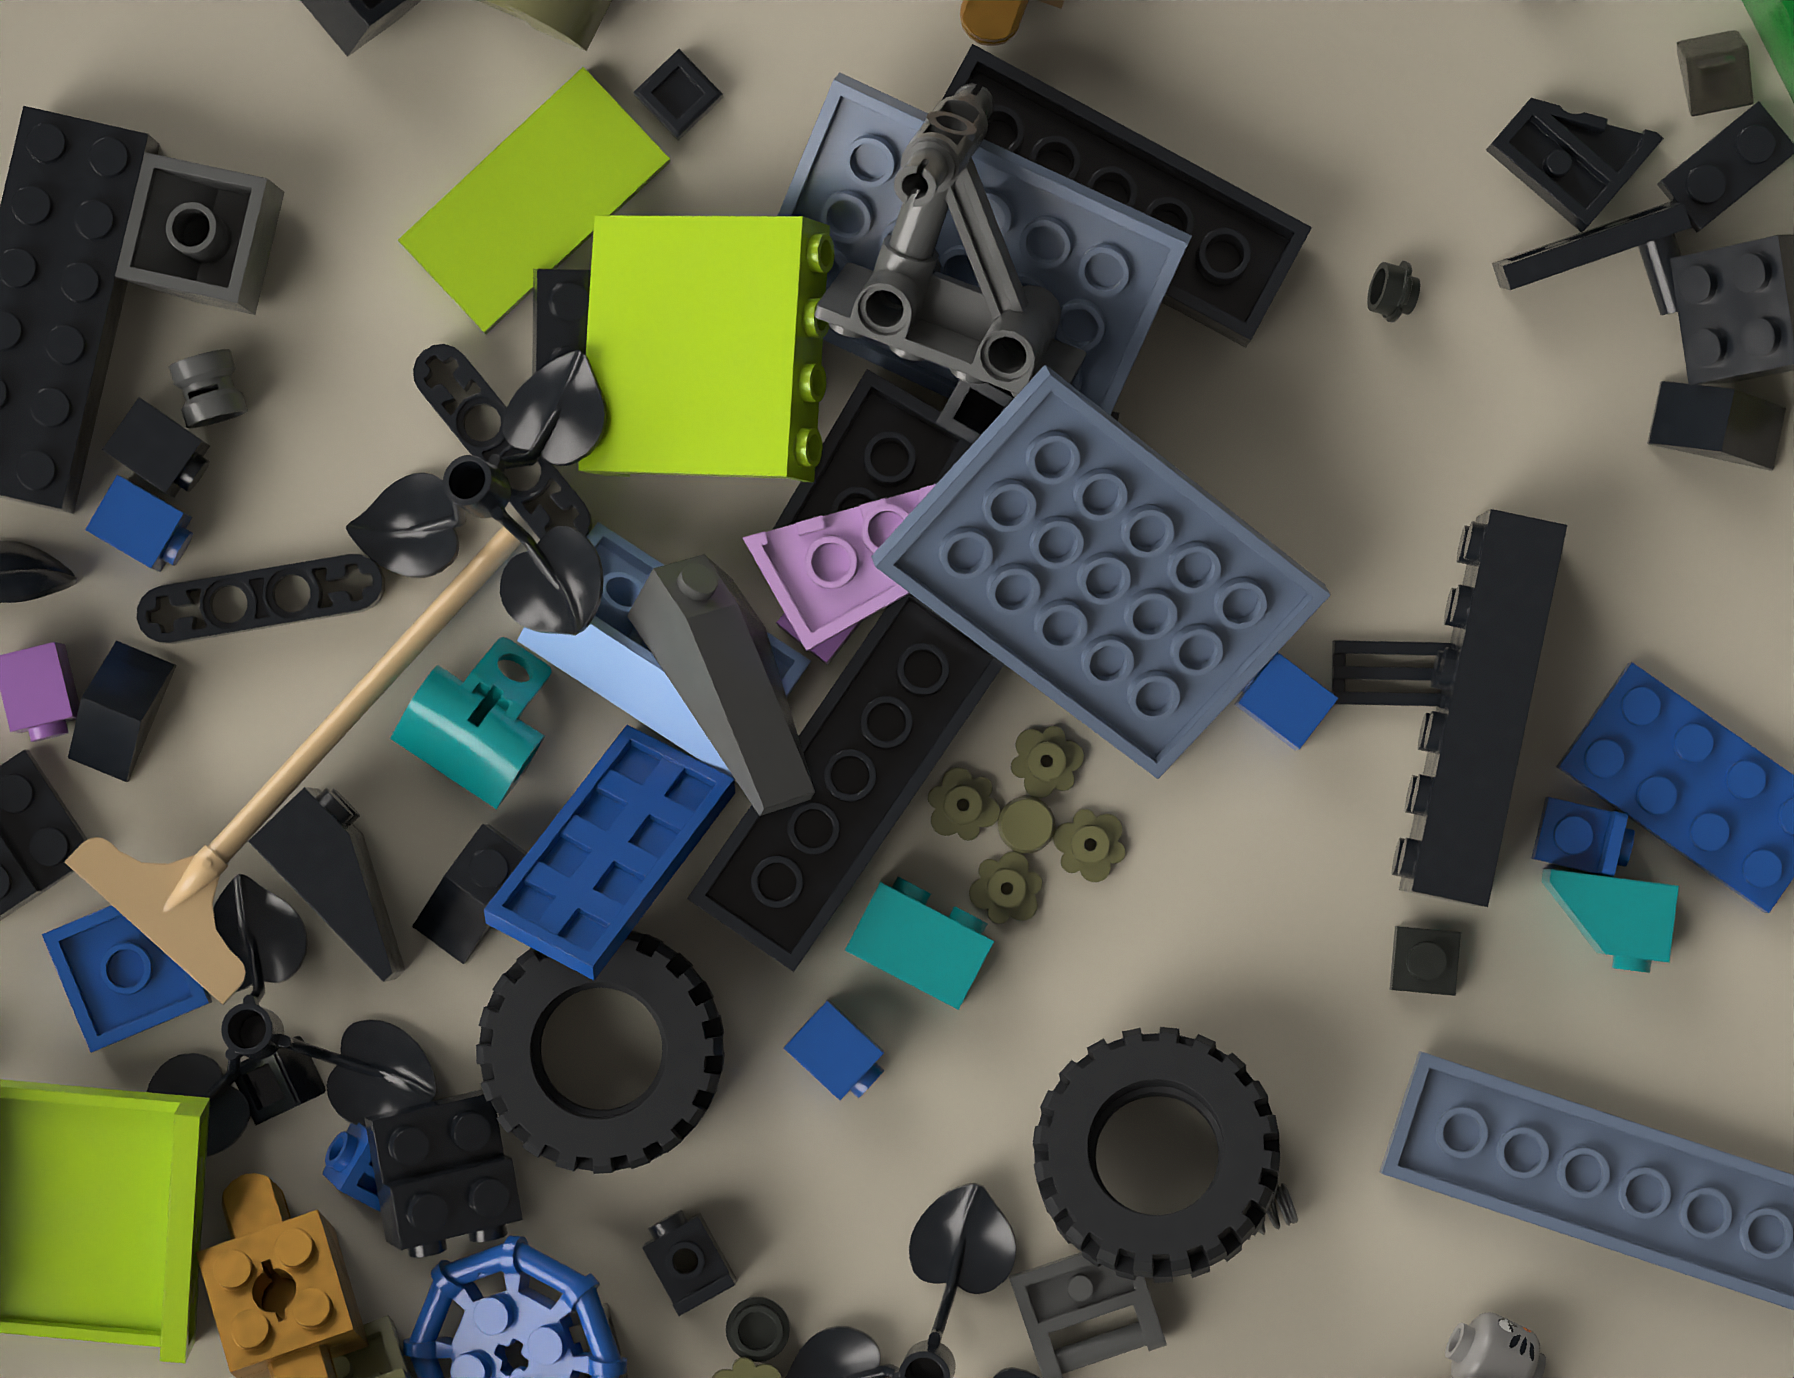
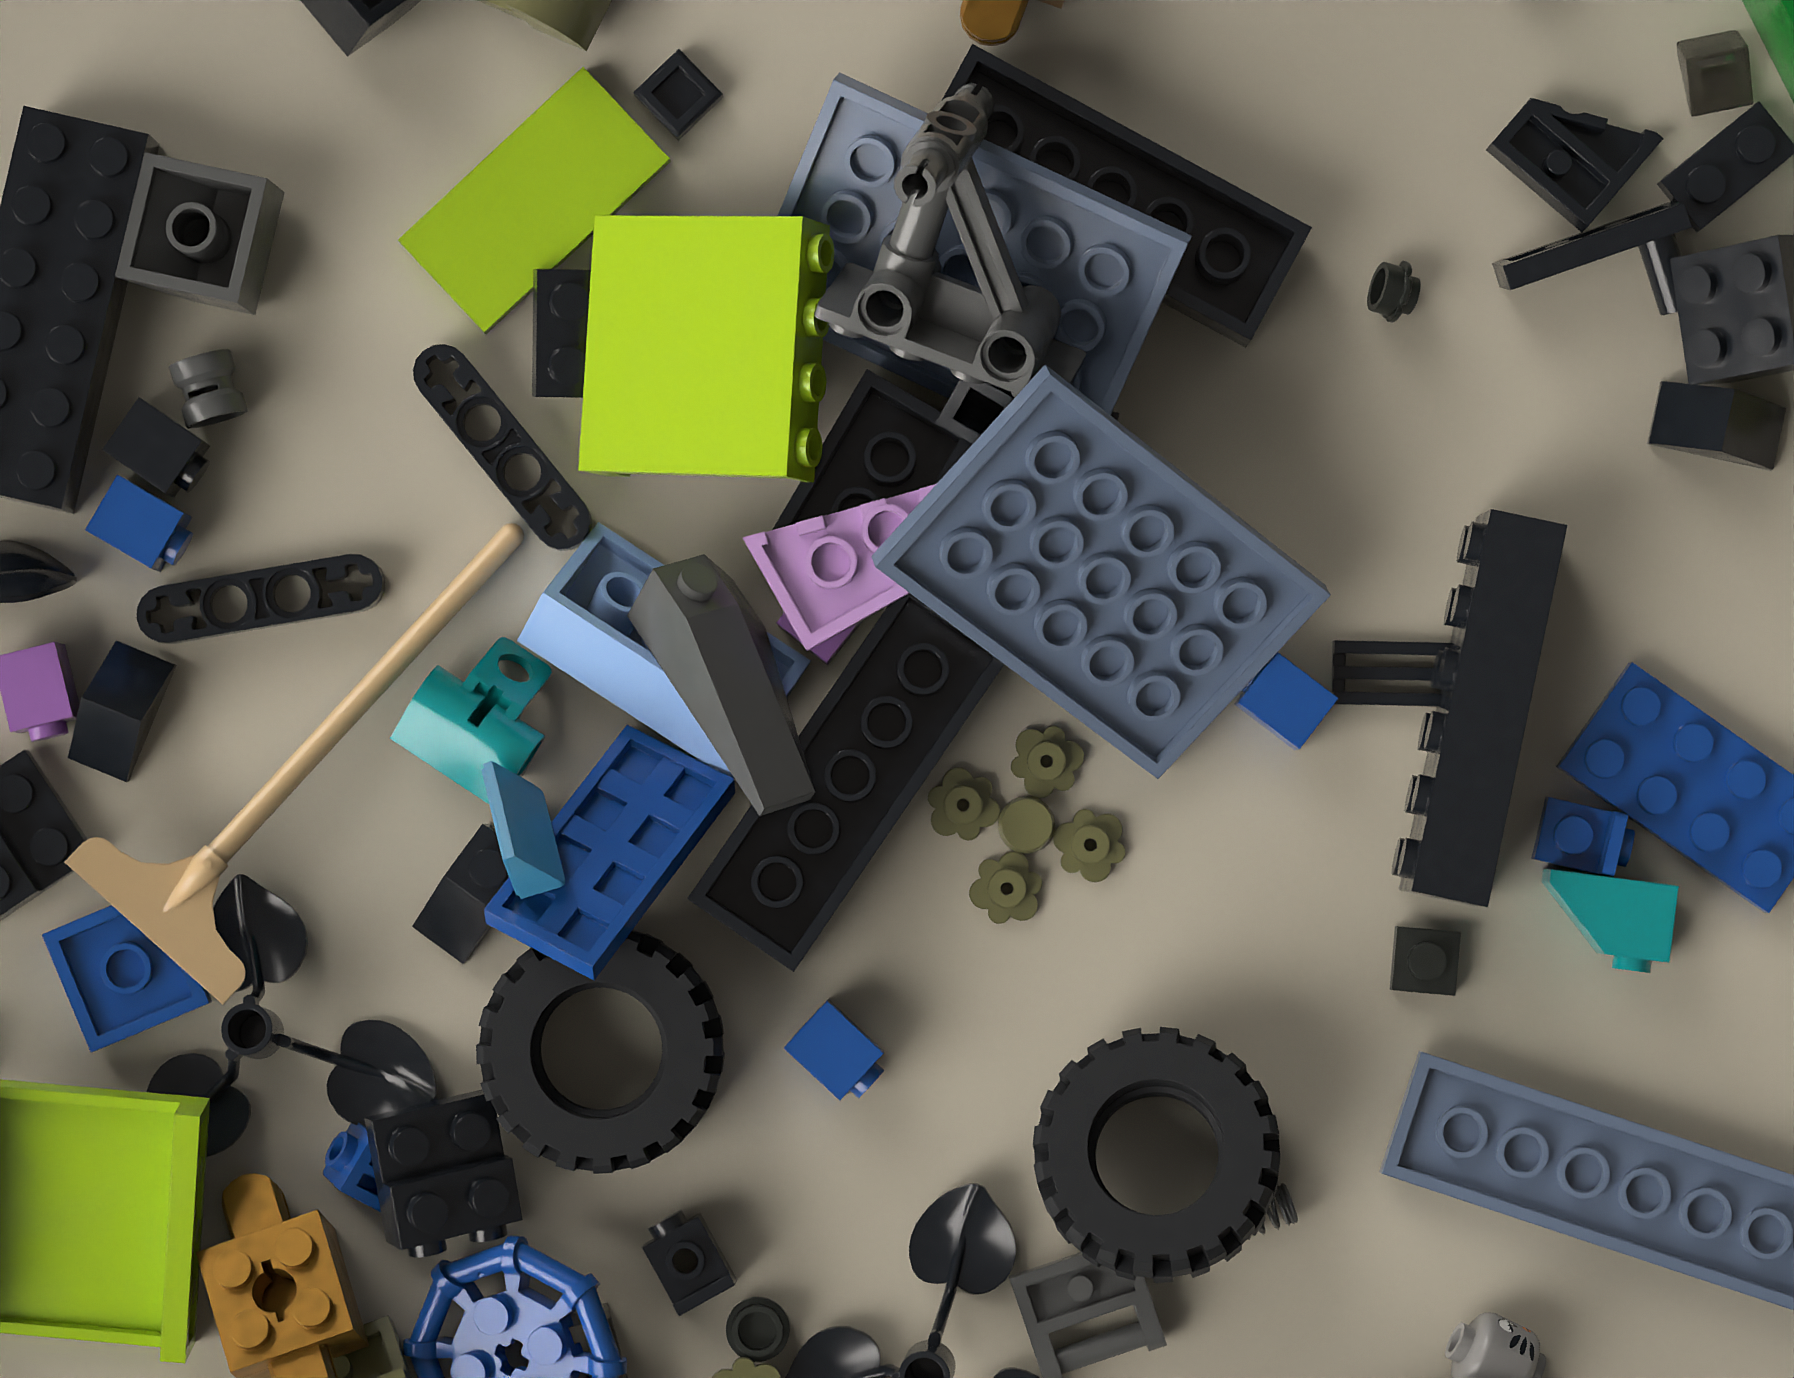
black slope [235,1036,326,1126] -> none
black slope [248,787,405,982] -> none
black plant [346,350,607,636] -> none
teal brick [845,876,994,1010] -> none
none -> dark azure slope [481,761,565,899]

